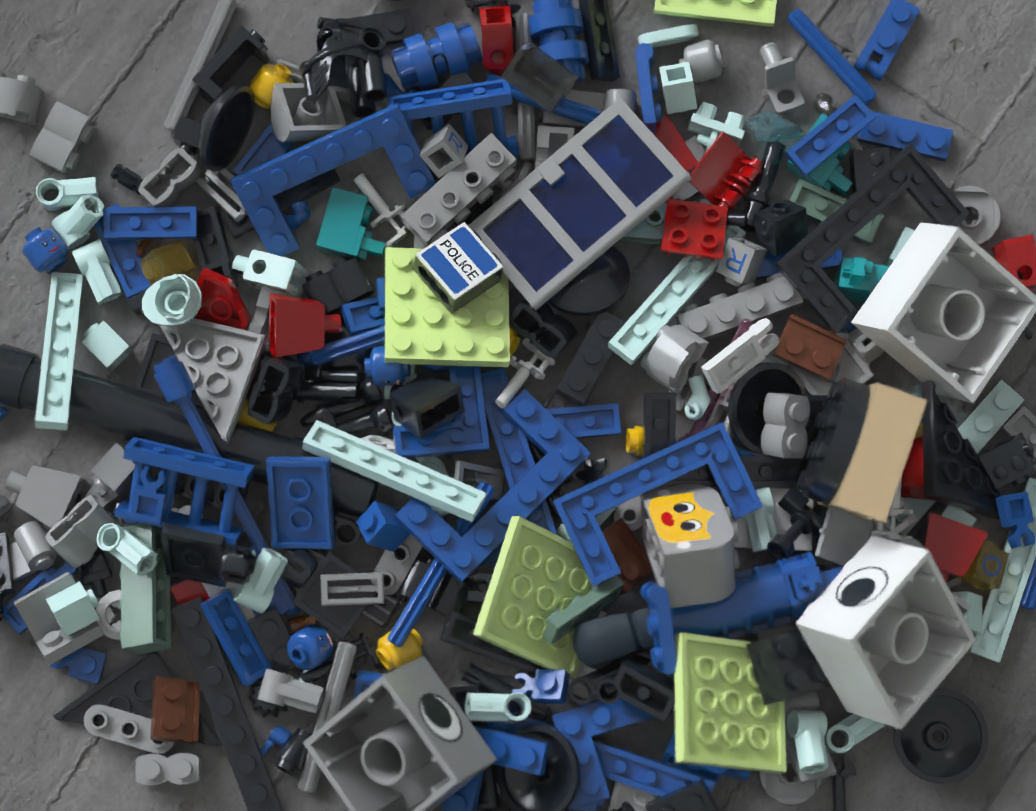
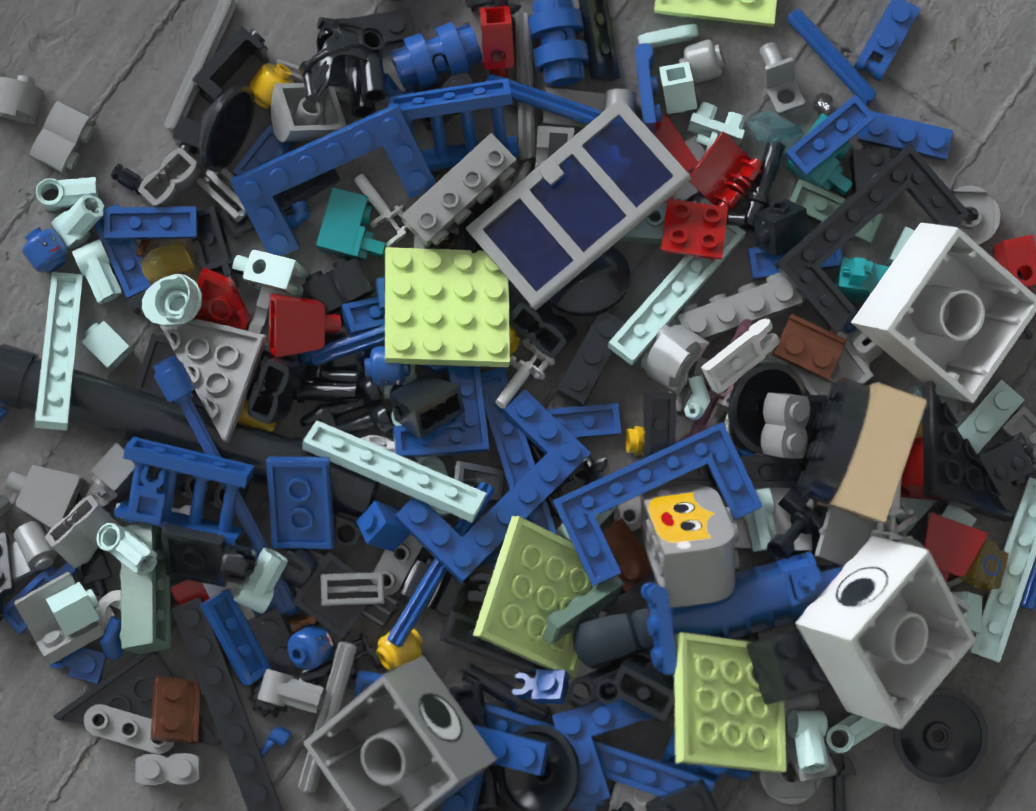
black cone [274,728,312,777] -> none
piece [413,222,503,314] -> none
light grey brick [420,123,468,178] -> none
light aqua piece [465,692,531,724] -> none
clear smoke panel [502,42,579,113] -> none
light grey brick [716,237,767,287] -> none
blue plate [995,492,1035,549] -> none
none -> blue arm [100,616,124,660]

